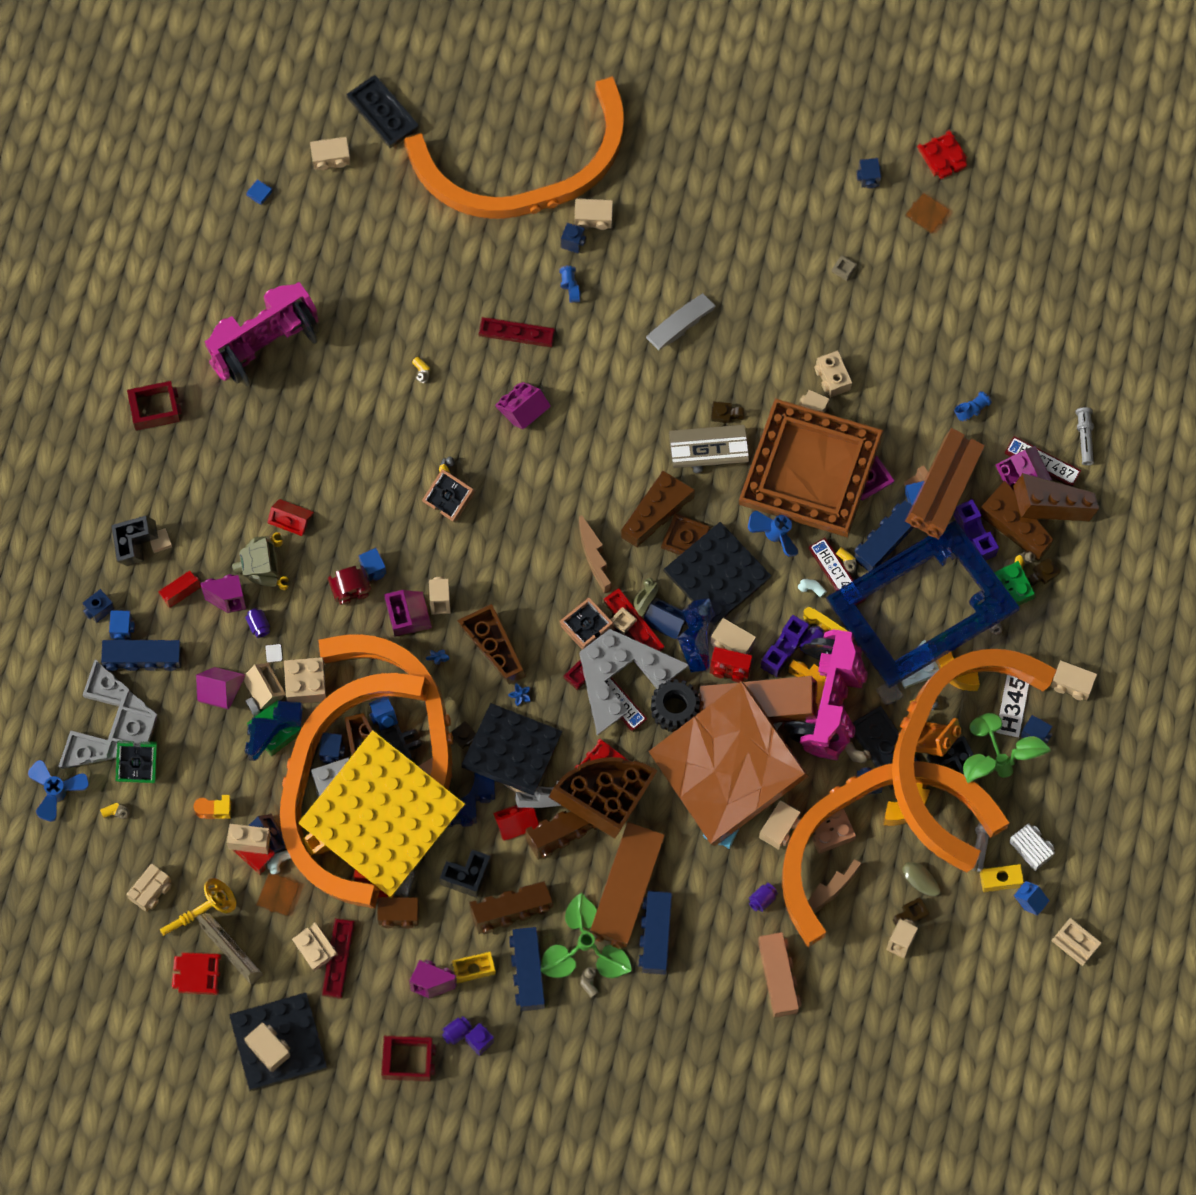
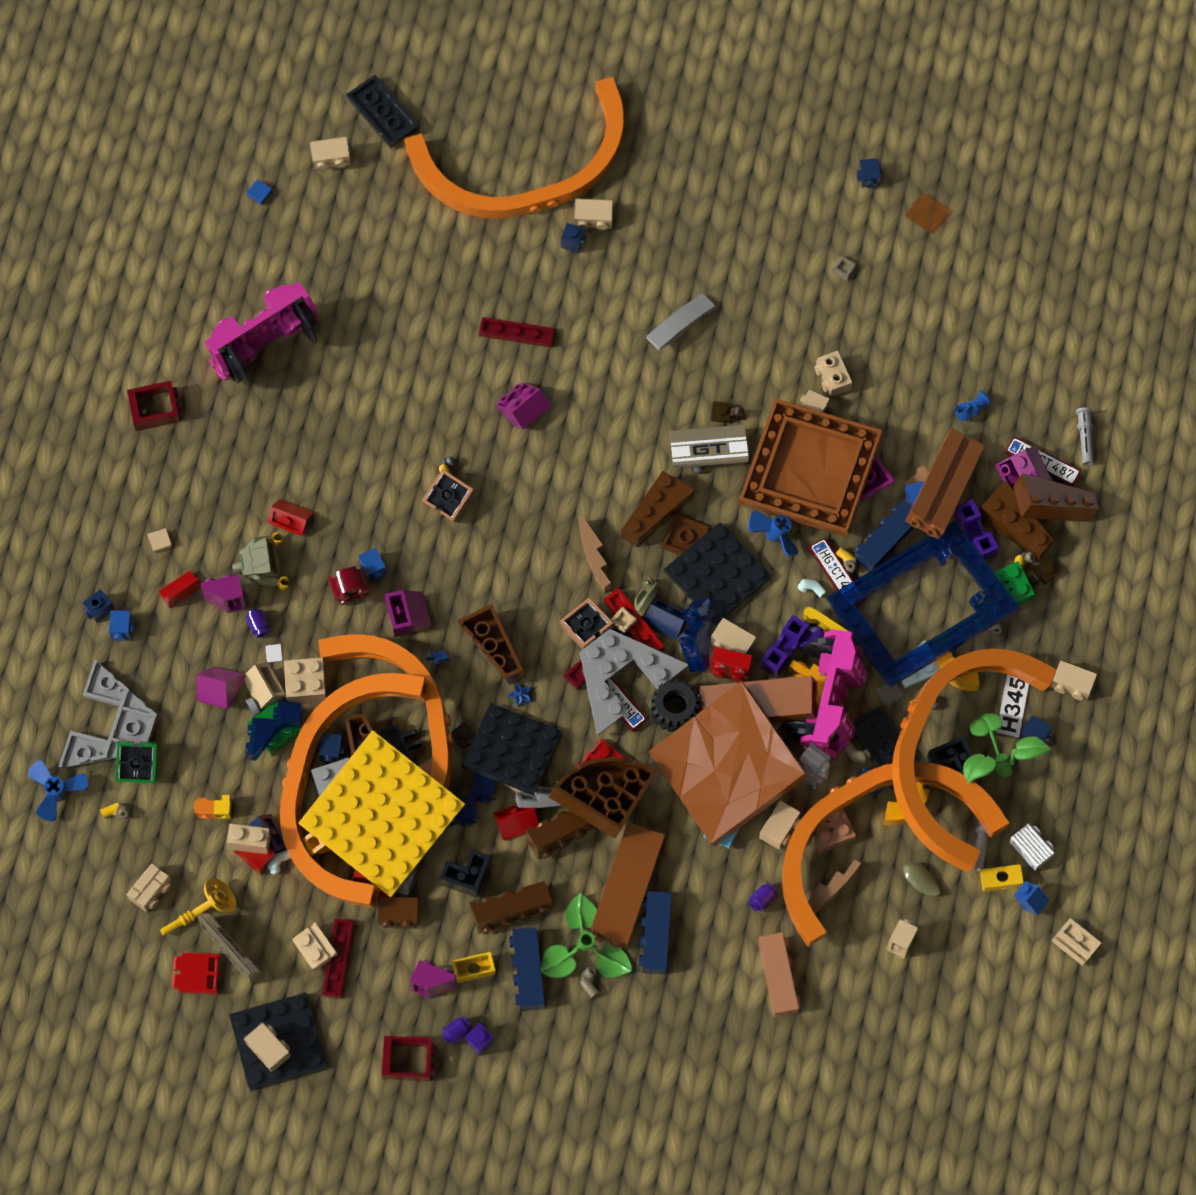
dark blue brick [101,640,182,671] -> none
black brick [111,516,158,566] -> none
clear orange piece [256,873,299,916] -> none
blue brick [369,697,398,731] -> none
arm [412,356,430,383] -> none
tan piece [429,577,451,615] -> none
blue connector [559,266,580,303] -> none
dark brown plate [892,897,930,926] -> none
orange panel [899,718,962,756] -> none
red plate [917,130,967,179] -> none
none -> clear brick [799,743,831,789]

